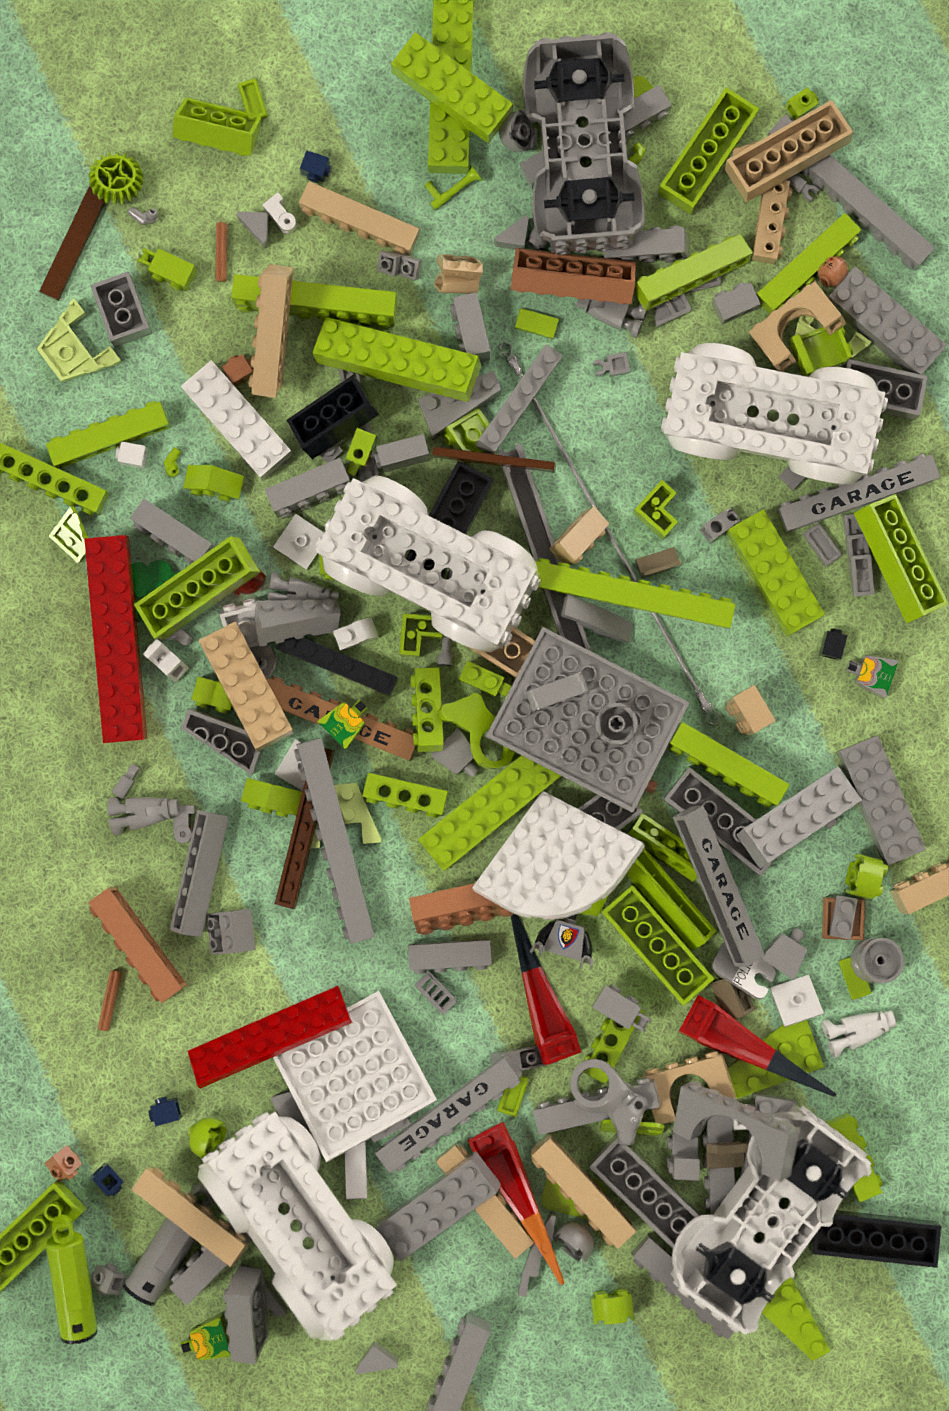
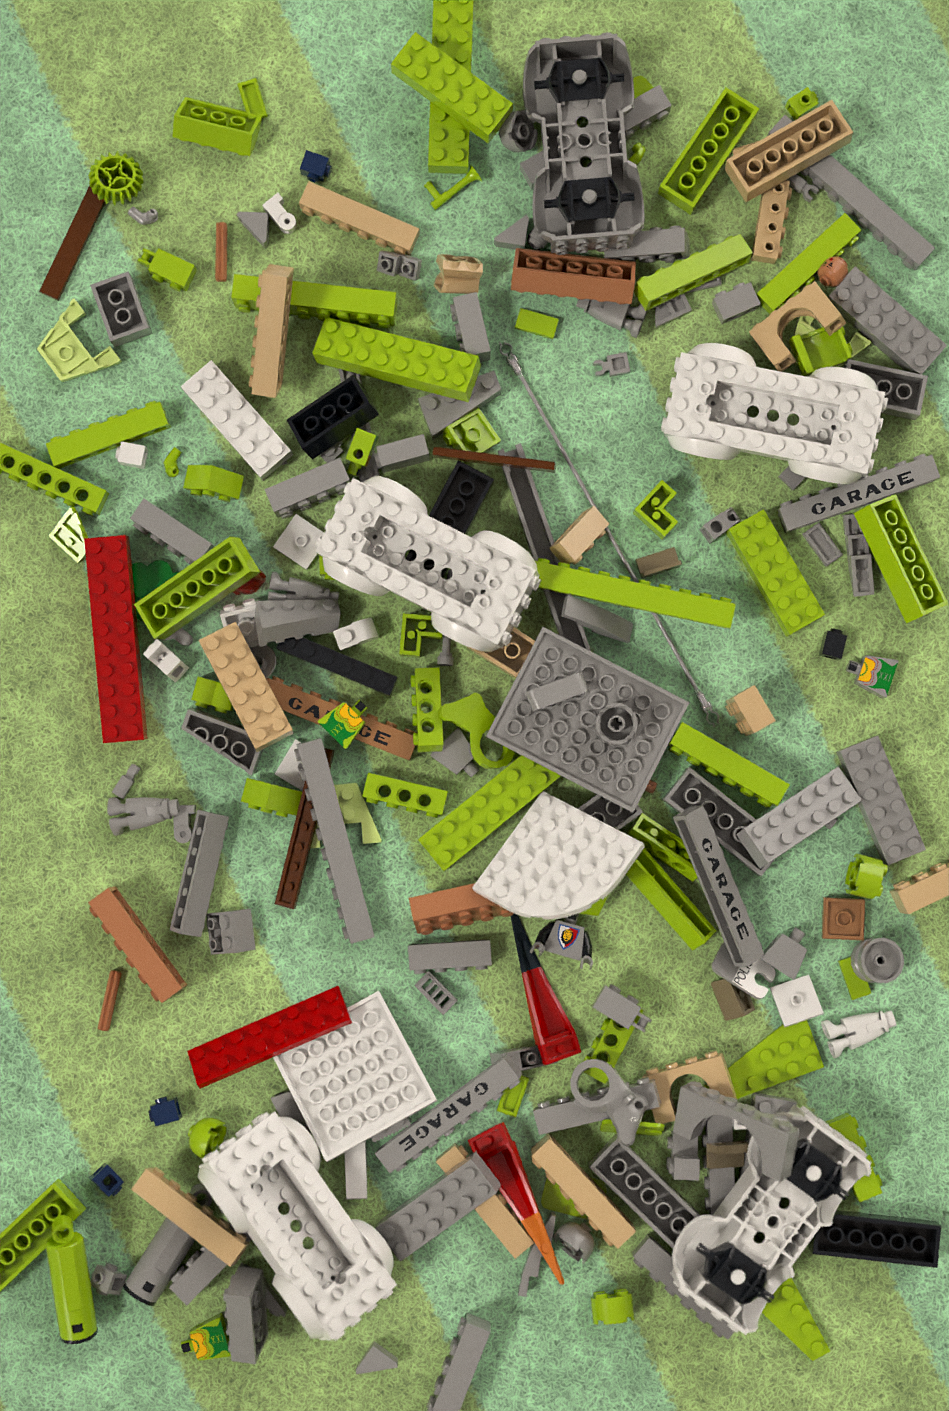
nougat brick [44,1145,82,1183] -> none
nougat brick [222,354,254,387] -> none
lime brick [459,661,512,698] -> none
light grey brick [475,344,563,454] -> none
lime brick [601,884,714,1006] -> none
red plate [679,995,837,1097] -> none
light grey plate [829,895,858,939] -> none

